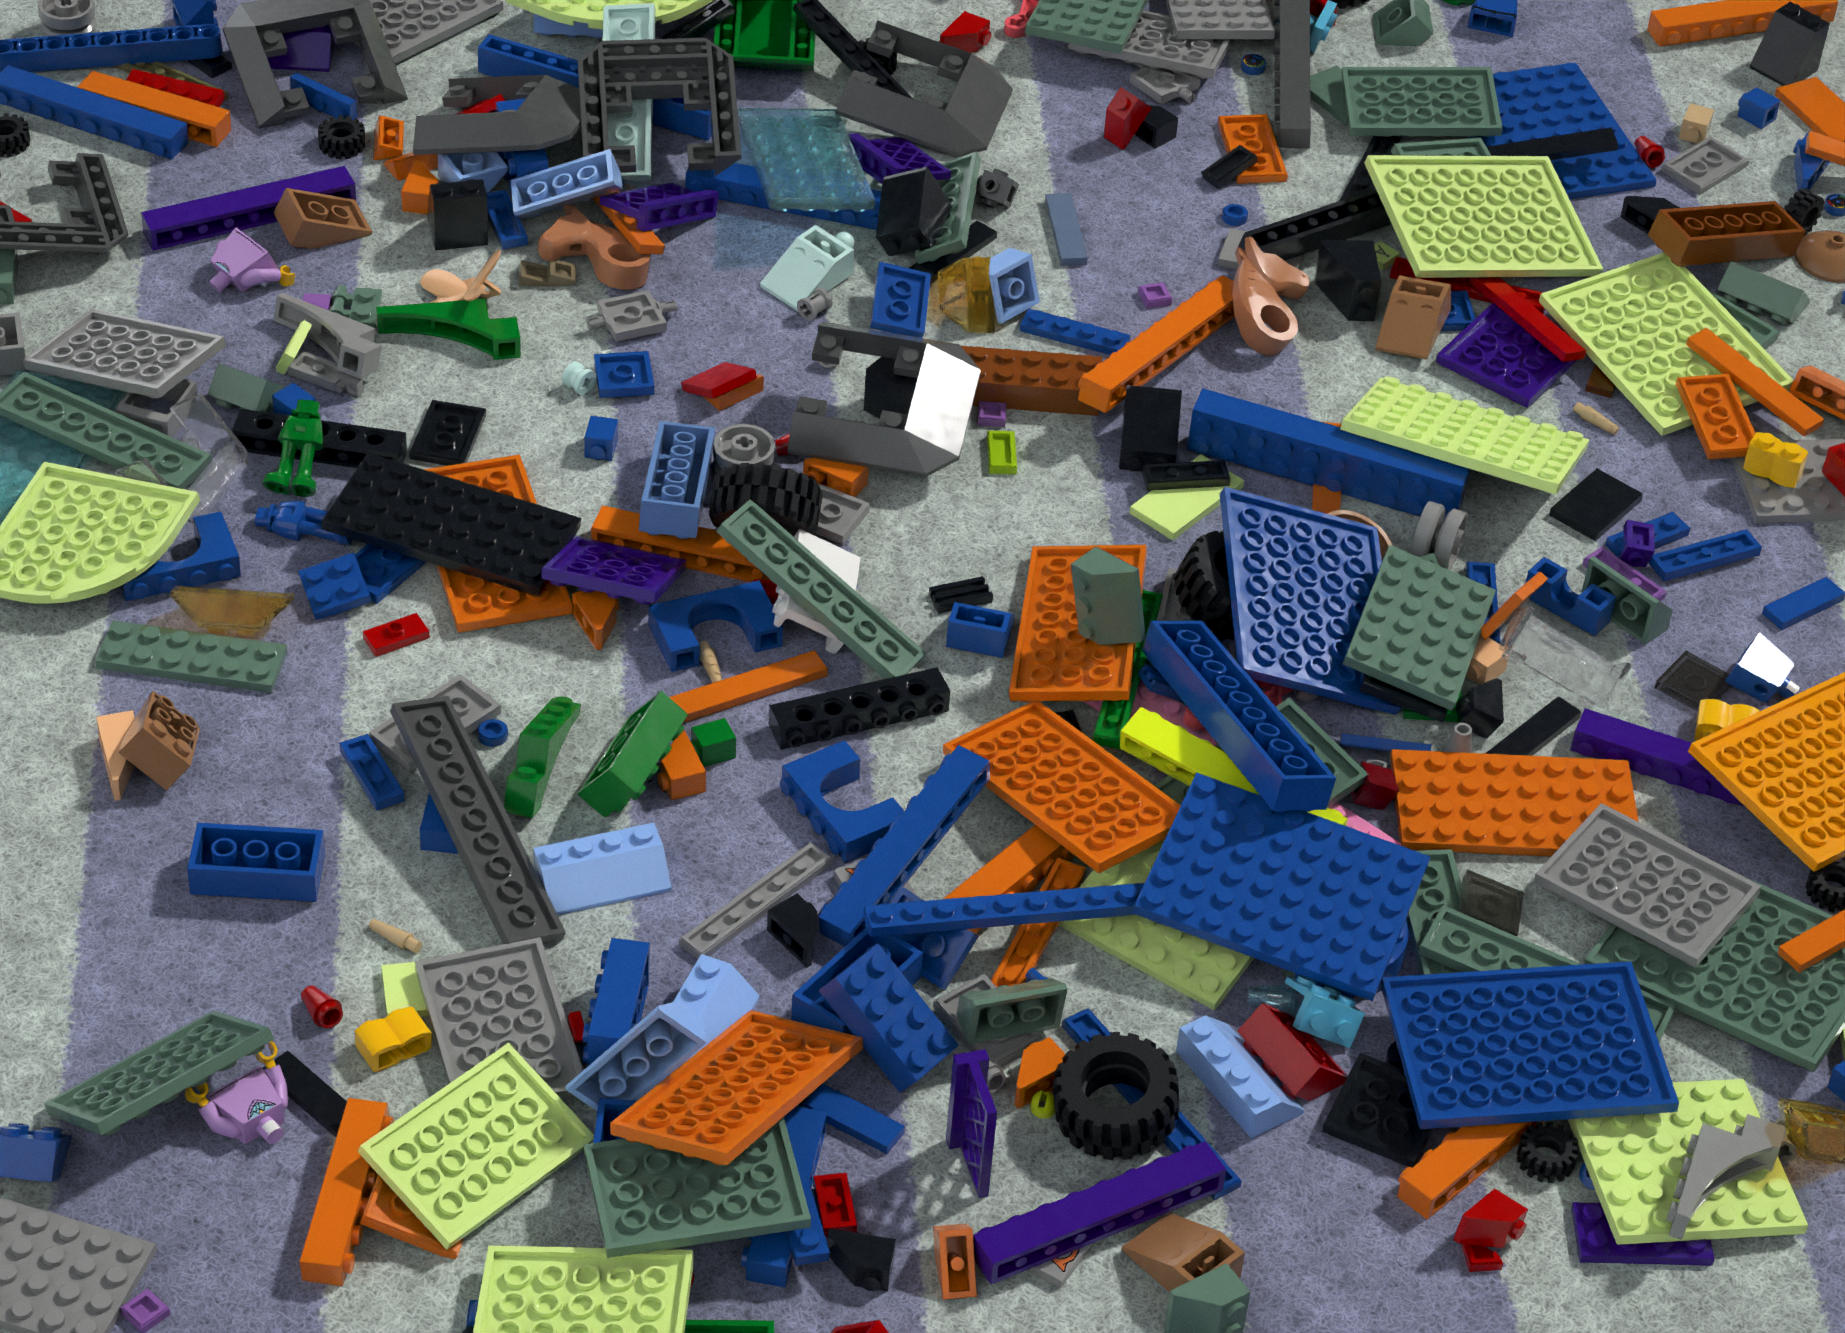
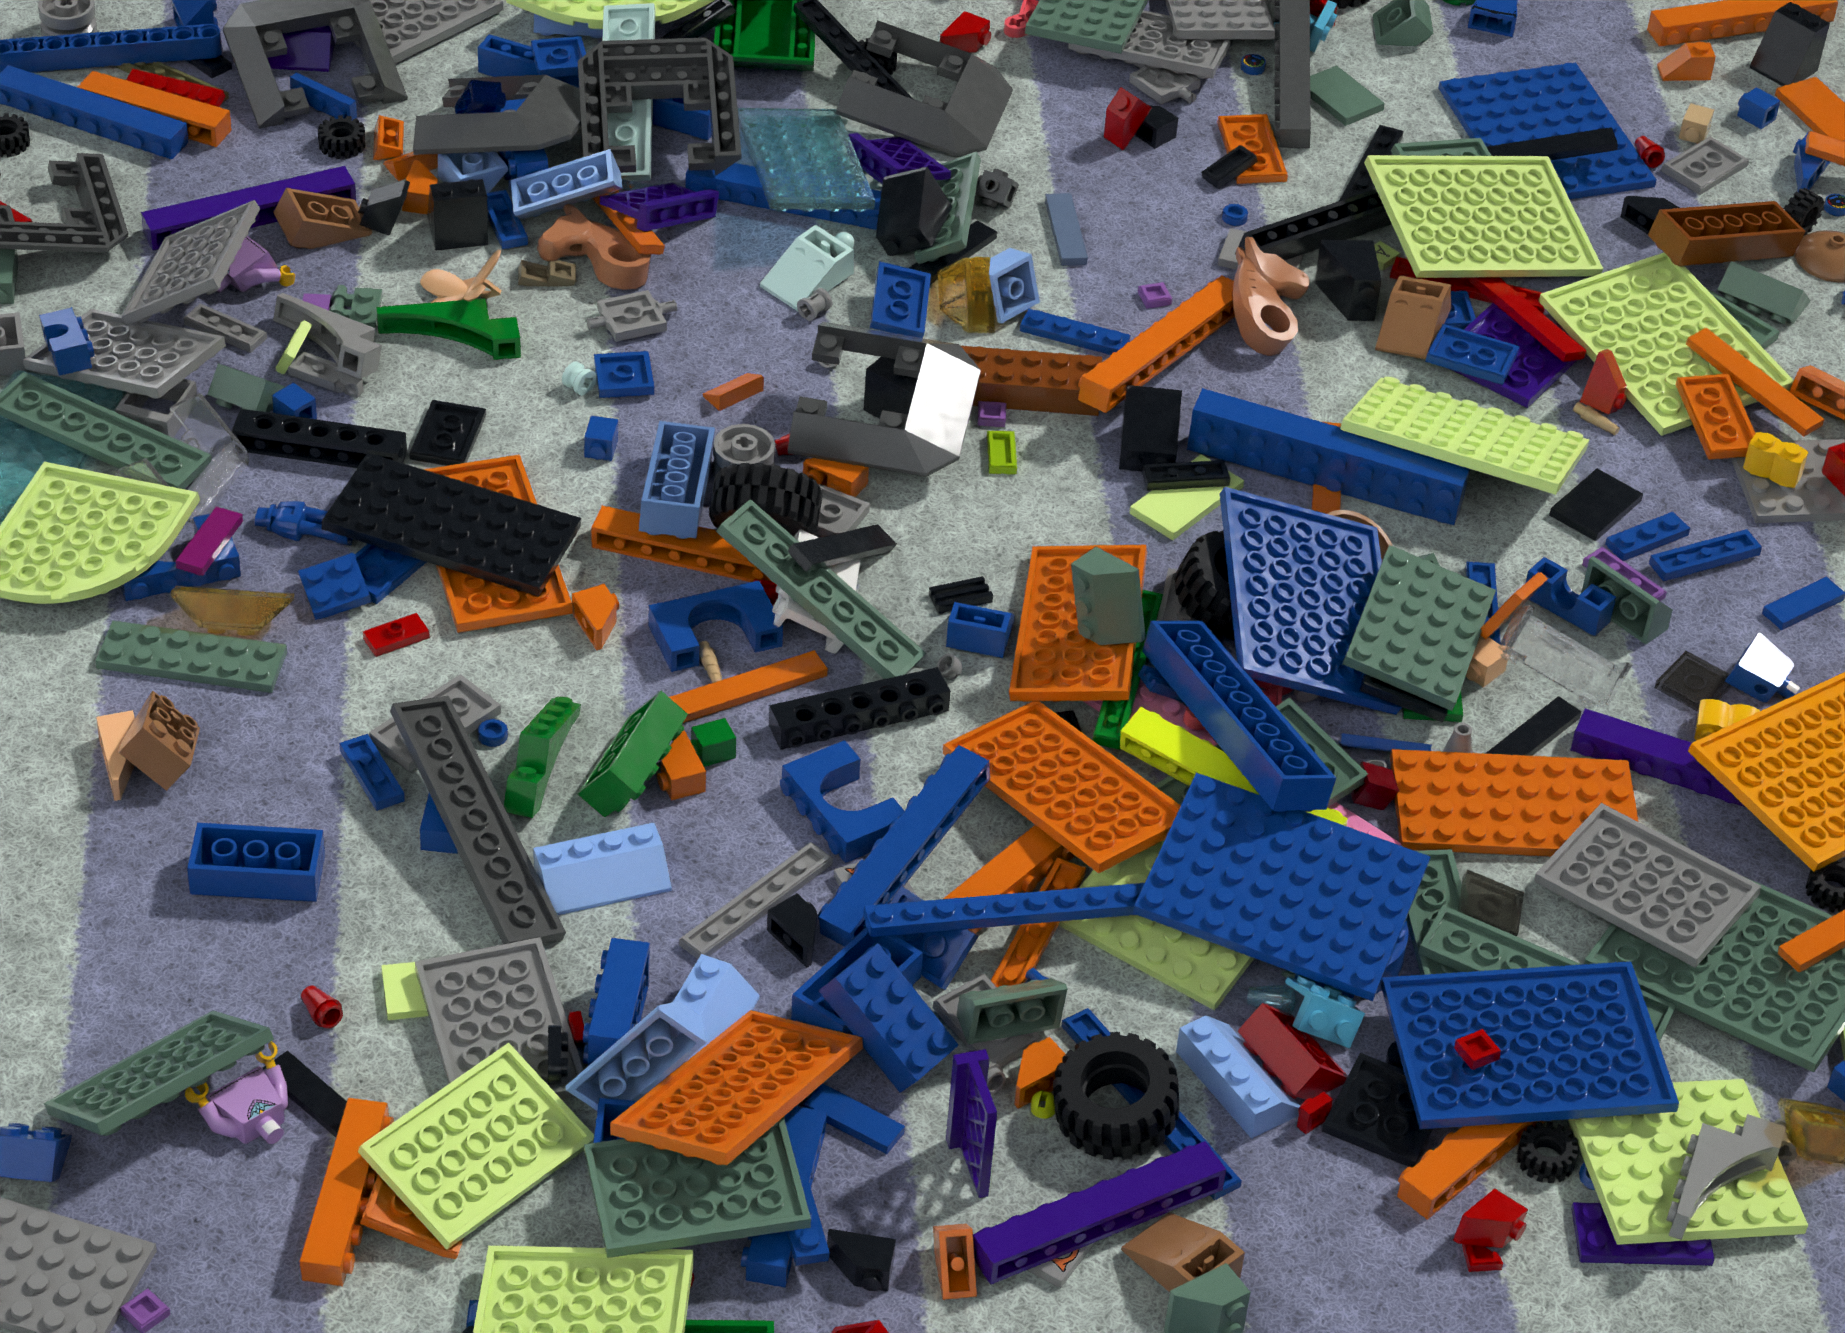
green piece [262,399,323,497] -> none
yellow brick [355,1007,432,1072] -> none
tan animal [369,919,422,953] -> none
dark purple plate [541,536,687,605] -> none
red tile [681,362,757,399] -> none
red plate [813,1172,857,1237] -> none
sand green plate [1341,67,1502,137] -> none
light grey wheel [1410,501,1468,570] -> none
black slope [1455,678,1504,738] -> none
dark purple bracket [1619,520,1655,567] -> none
none -> blue arch [39,307,95,376]
none -> light grey plate [121,200,260,325]
none -> magenta tile [176,506,243,576]
none -> light grey tile [184,304,267,353]
none -> black slope [358,180,410,235]
none -> clear blue brick [454,80,506,114]
none -> blue plate [531,36,586,78]
none -> black plate [548,1025,568,1084]
none -> black tile [788,524,897,571]
none -> light grey hinge [936,653,962,679]
none -> red plate [1297,1091,1333,1135]
none -> blue tile [1425,324,1520,385]
none -> red plate [1454,1029,1501,1070]
none -> red slope [1580,349,1627,414]
none -> orange slope [1657,41,1716,81]

